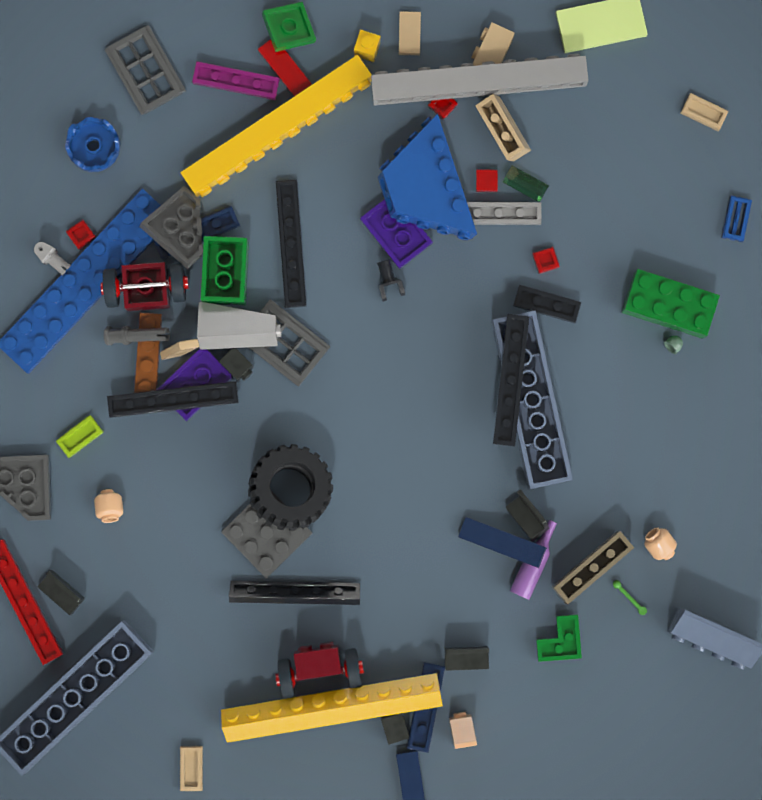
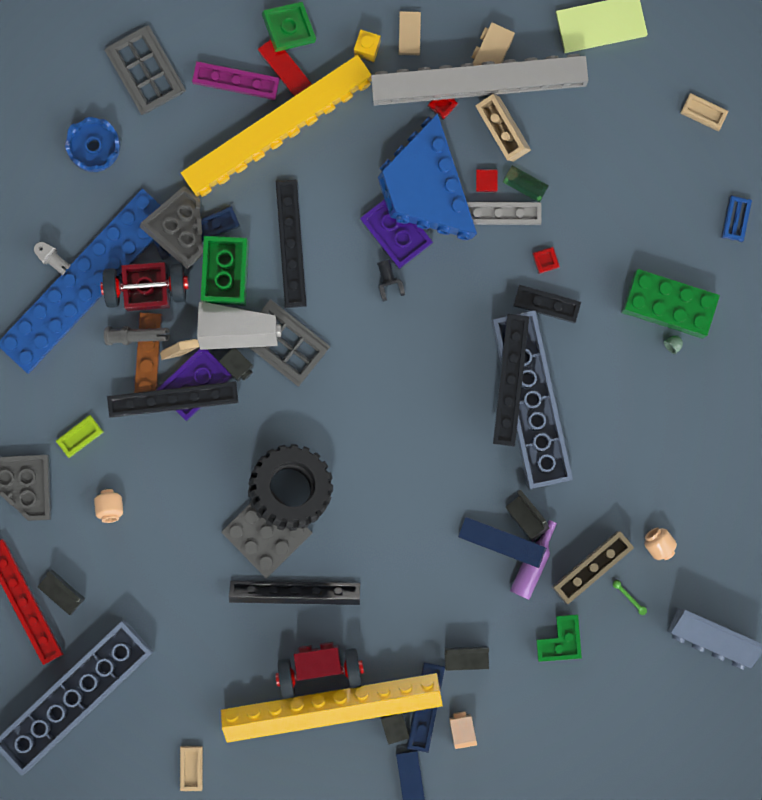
red tile [66,220,96,250] -> none

